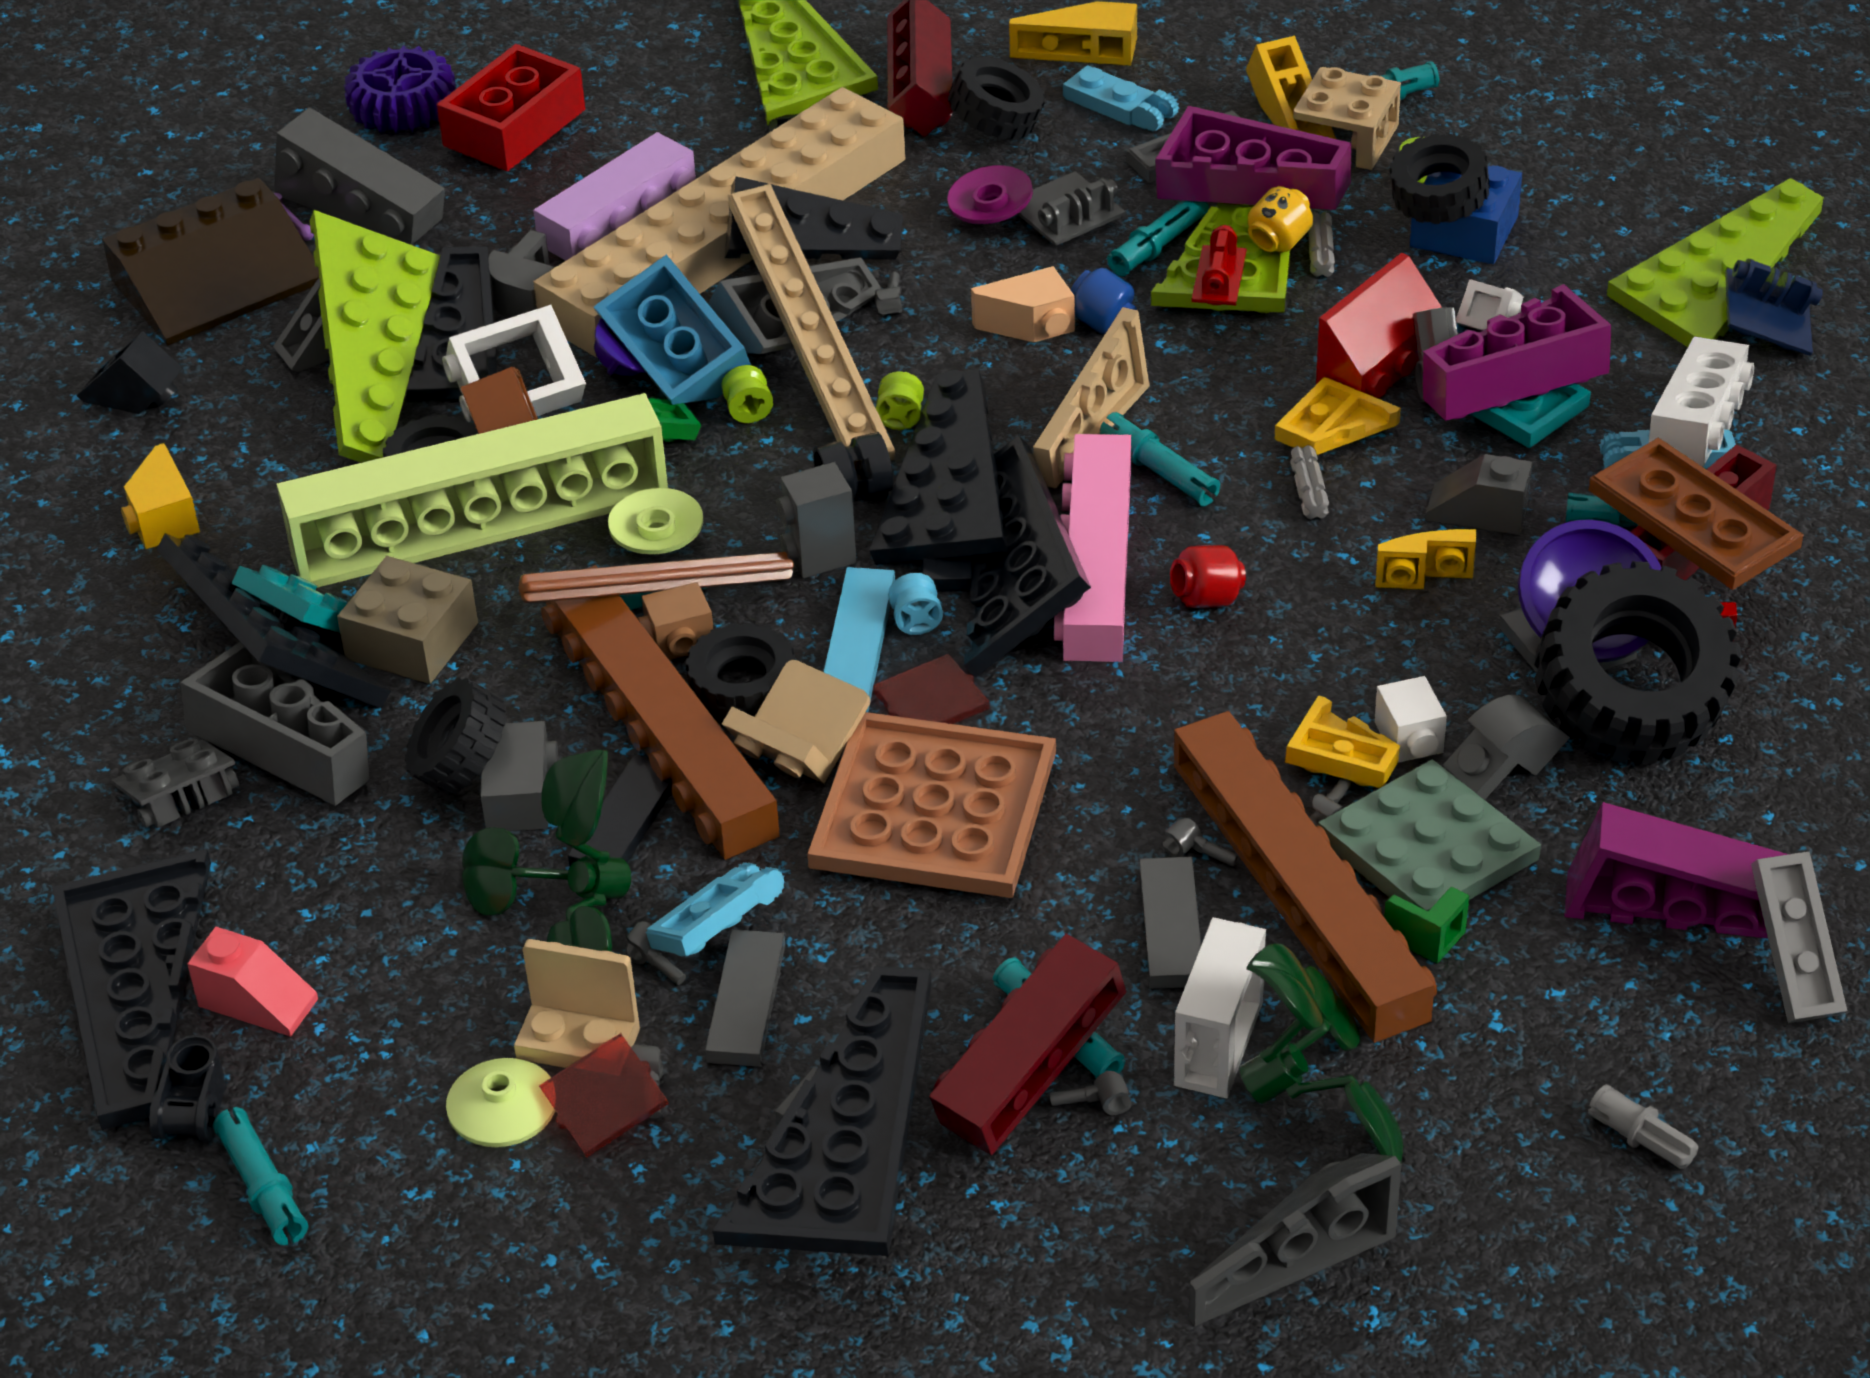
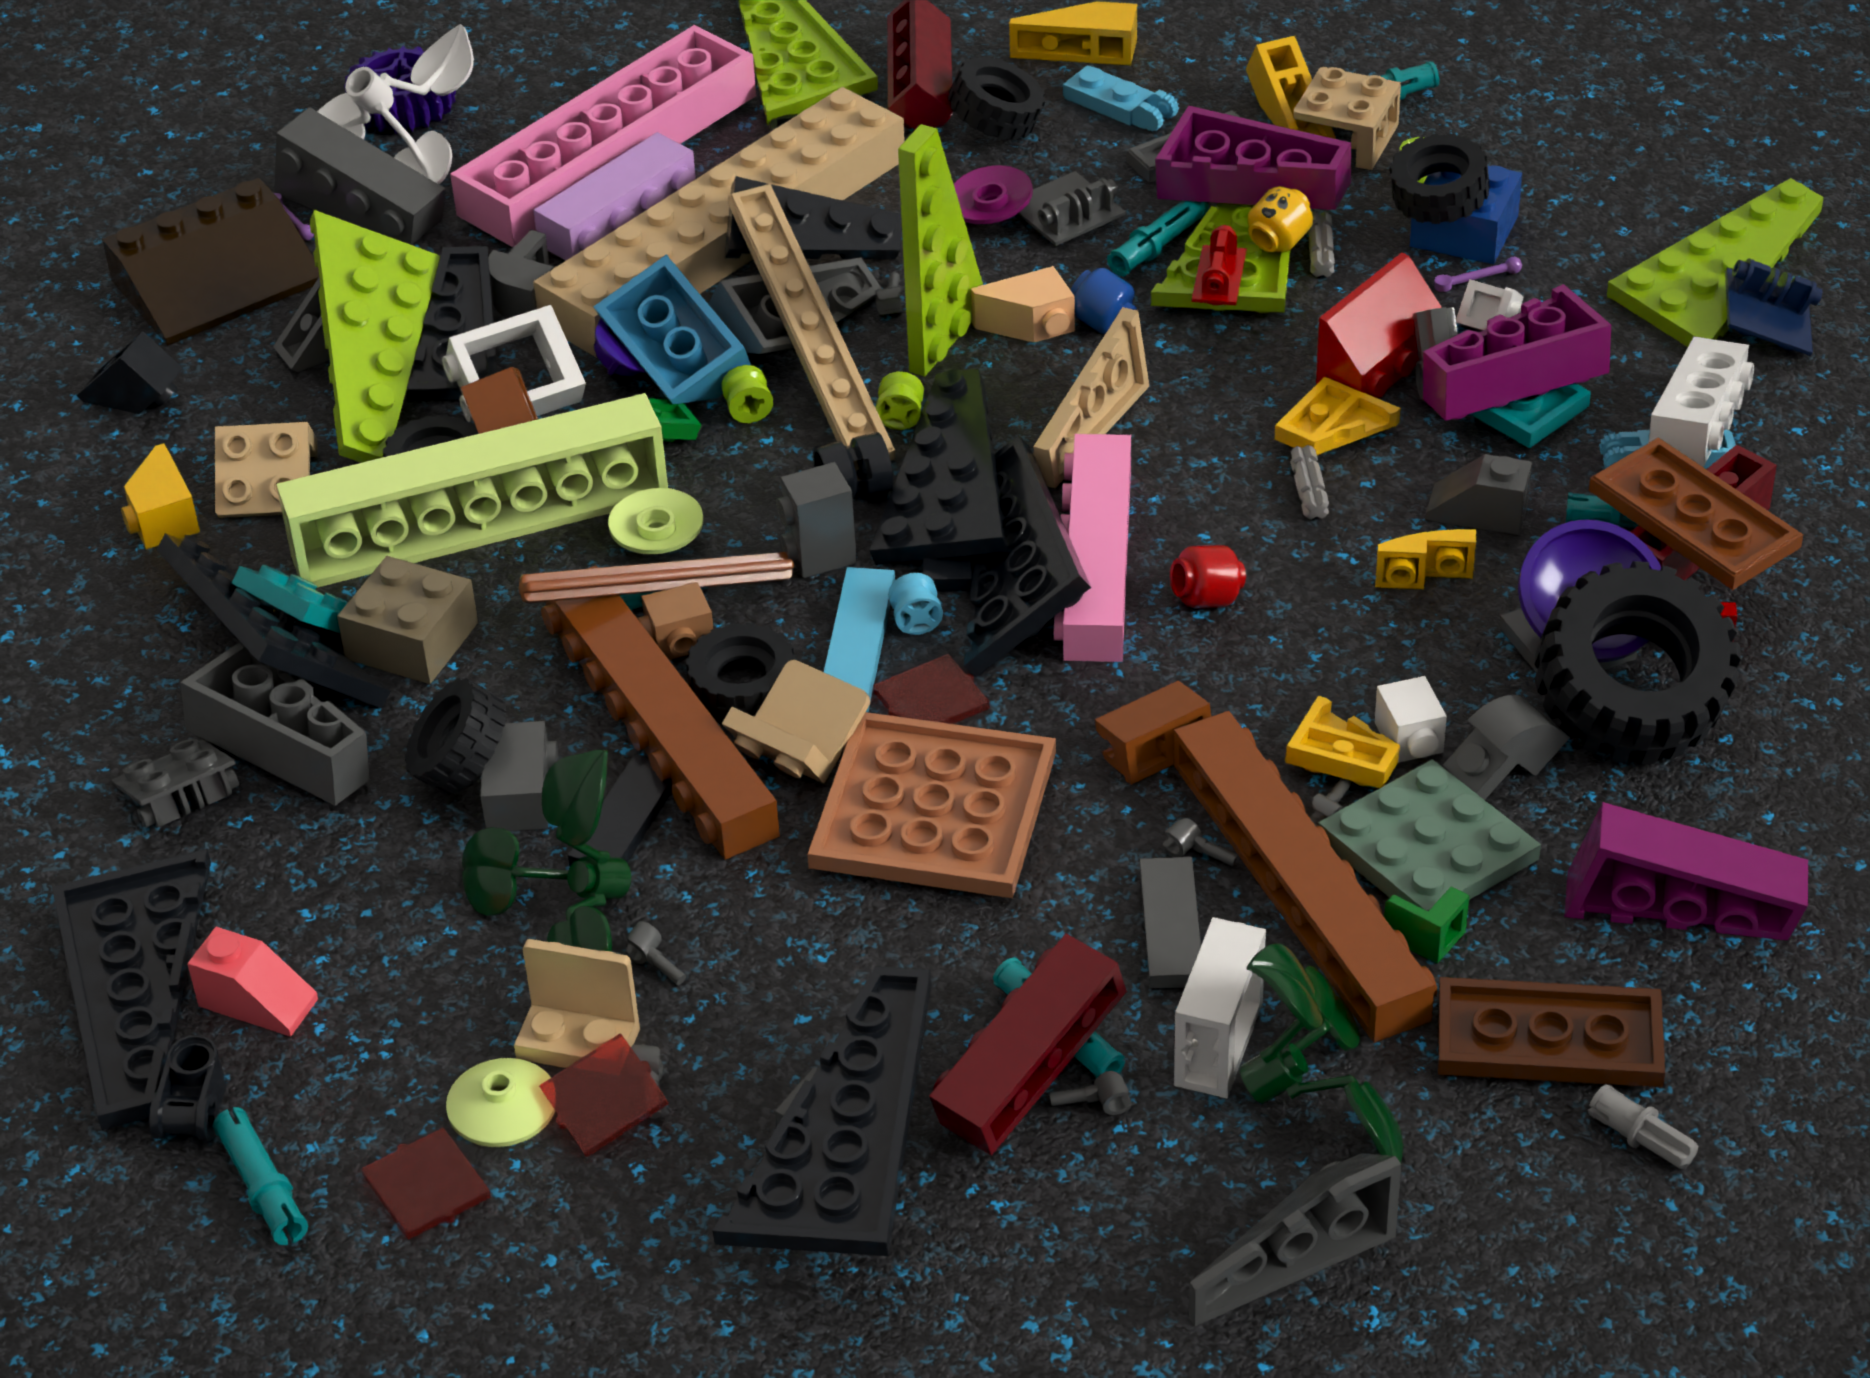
red brick [437,44,586,171] -> none
medium azure hinge [646,862,785,956] -> none
dark grey tile [705,929,785,1067] -> none
teal pin [1100,412,1221,506] -> none
light grey plate [1751,852,1847,1023] -> none
none -> tan bracket [215,422,317,518]
none -> white plant [317,24,474,185]
none -> clear red piece [361,1127,491,1240]
none -> bright pink brick [450,25,756,247]
none -> lime wing [898,124,983,377]
none -> dark orange hinge [1094,680,1211,785]
none -> medium lavender hinge [1434,257,1522,292]
none -> reddish brown plate [1438,977,1665,1087]

